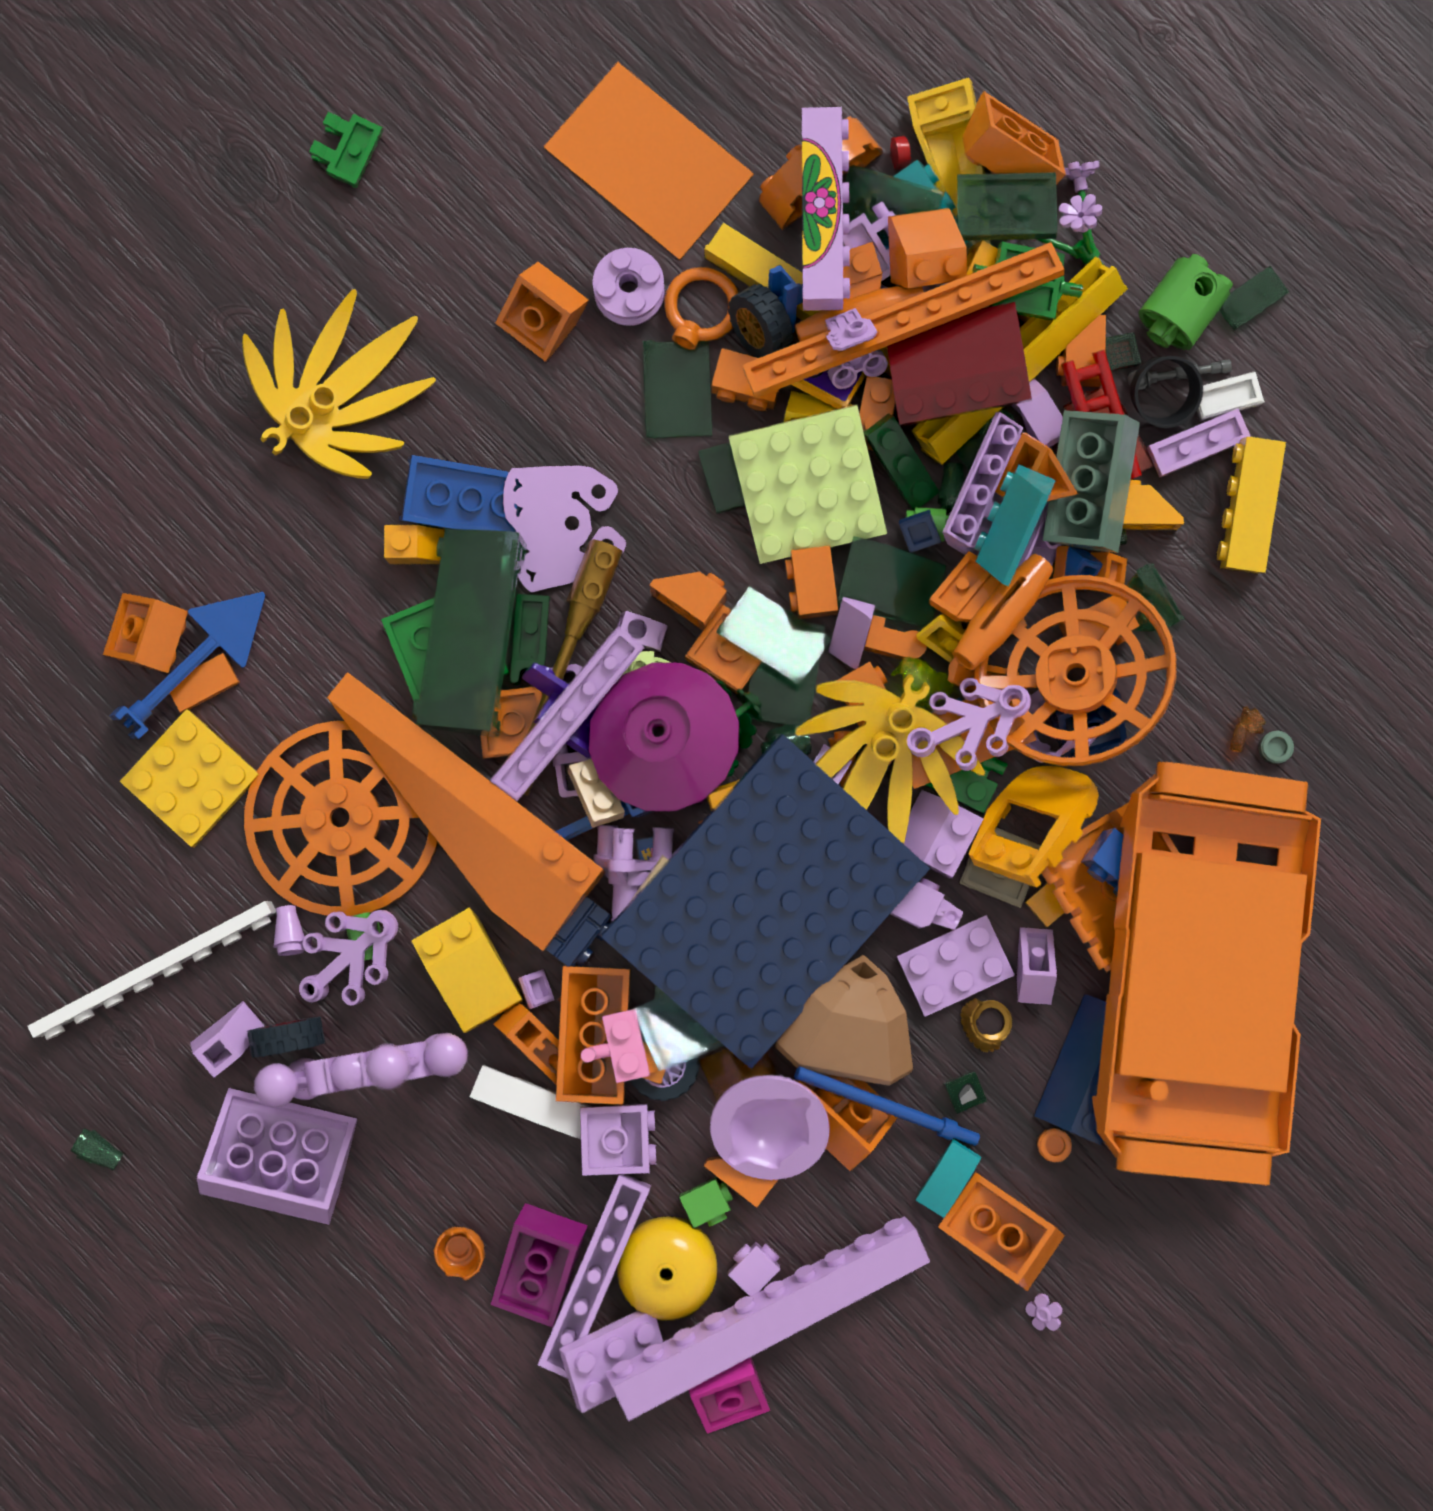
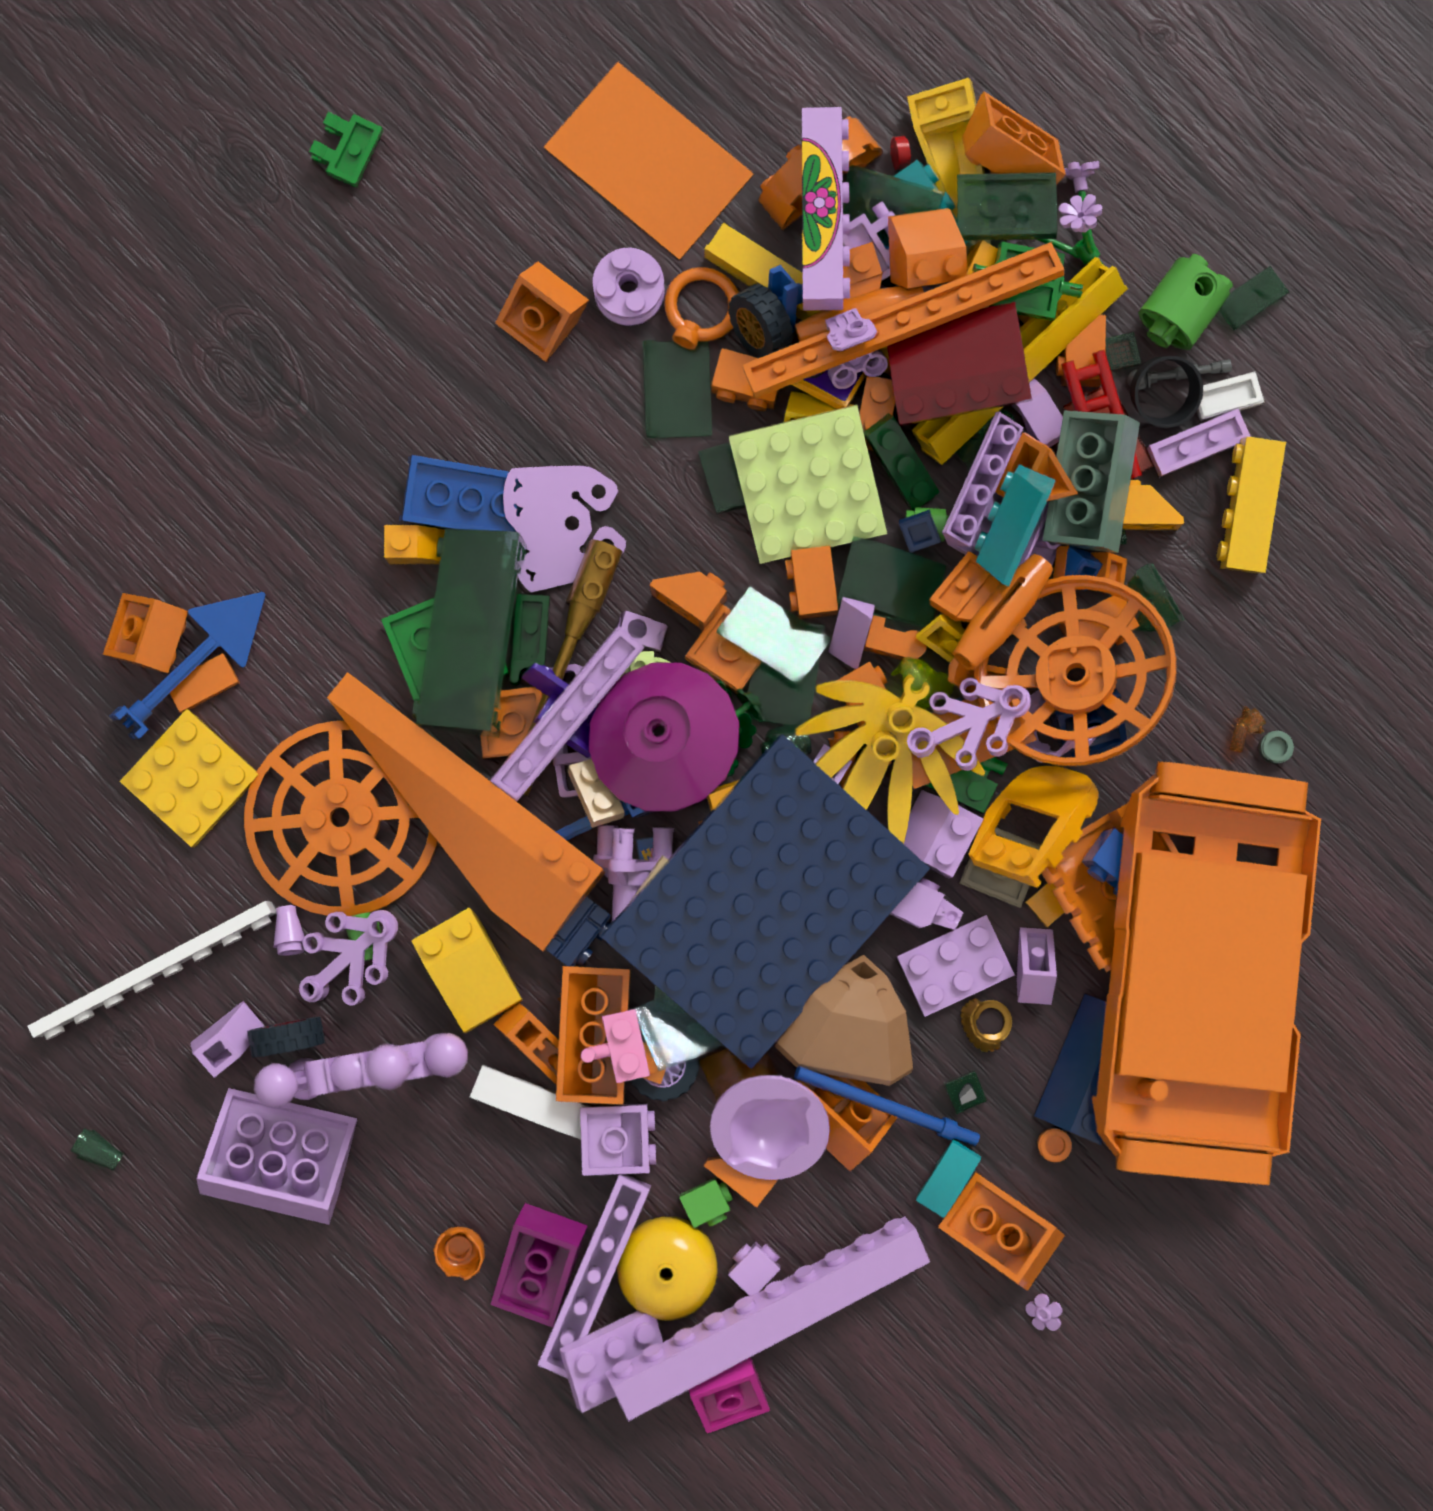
yellow plant [242,289,436,479] -> none
lavender slope [516,969,555,1010] -> none
clear green cone [937,462,965,513] -> none

